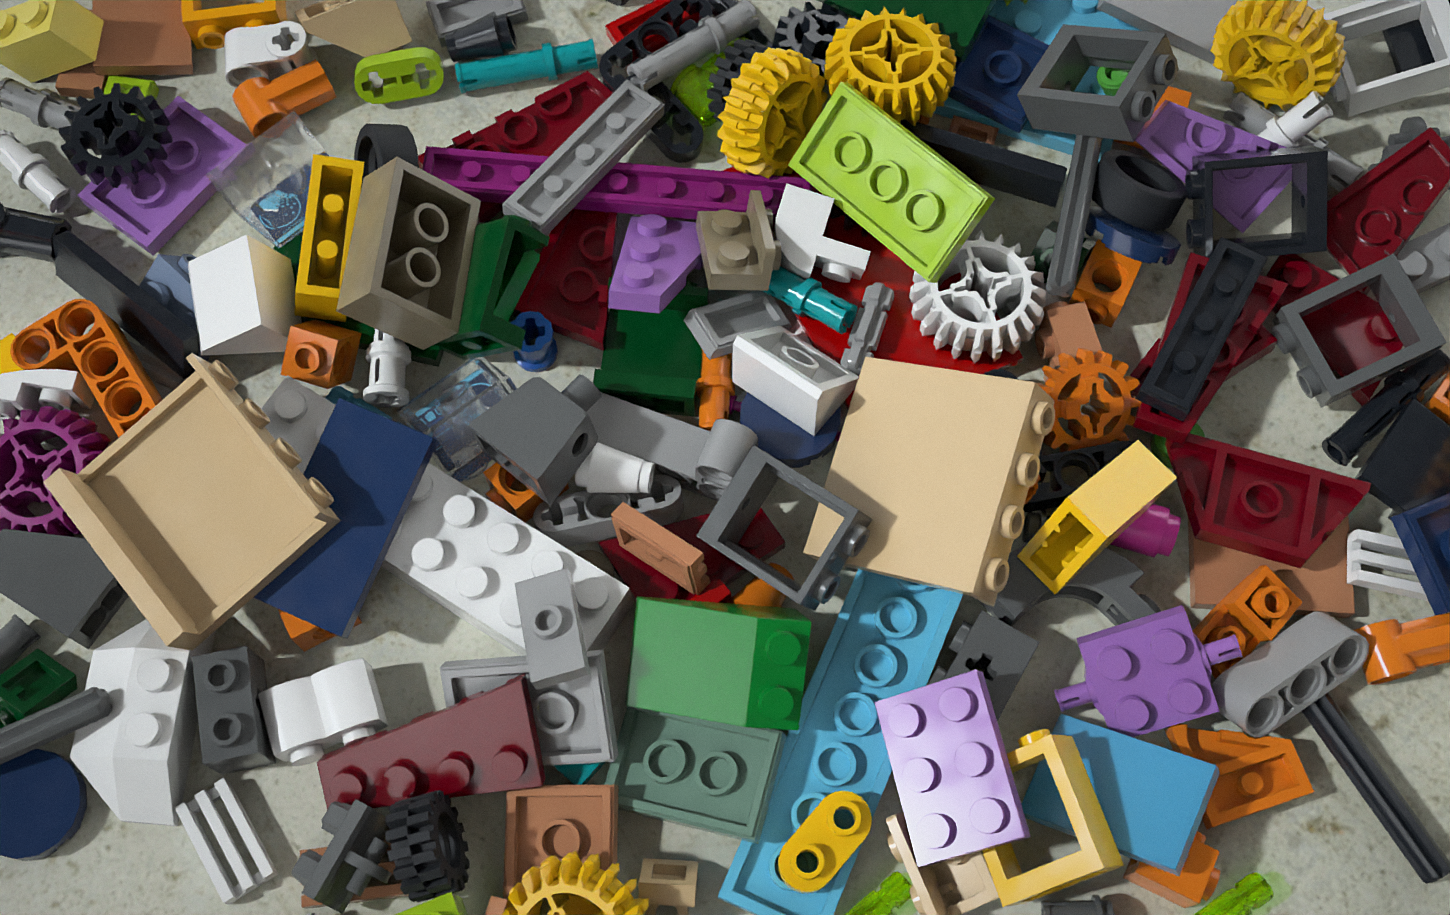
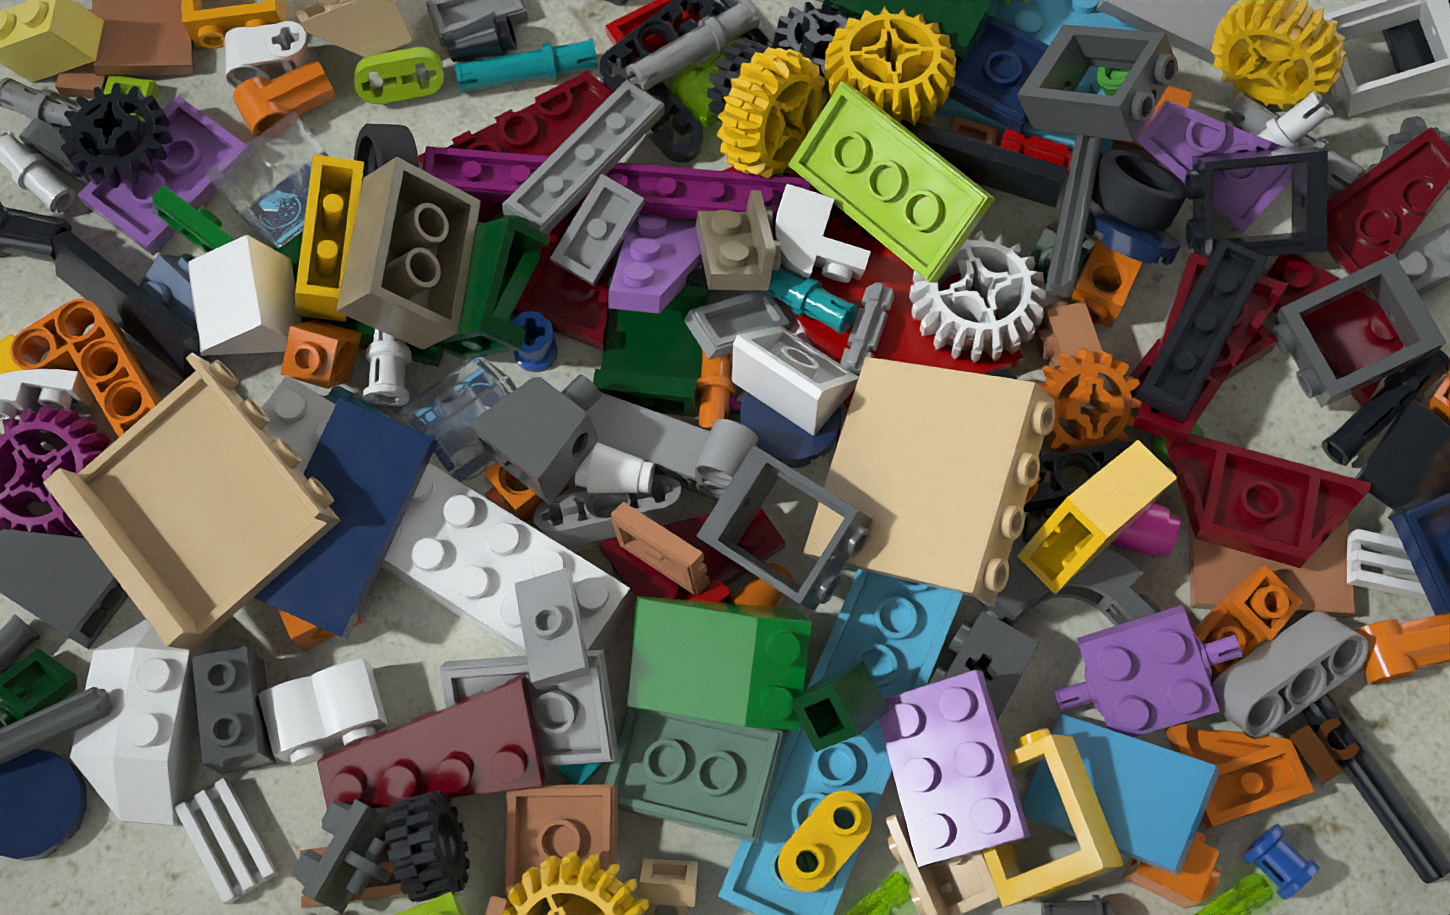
none -> dark grey beam [19,118,97,186]
none -> green plate [152,185,235,253]
none -> light grey plate [550,174,645,287]
none -> dark green brick [790,661,889,752]
none -> red axle [1000,128,1073,175]
none -> blue bush [1241,823,1320,900]
none -> reddish brown tile [1288,718,1359,784]

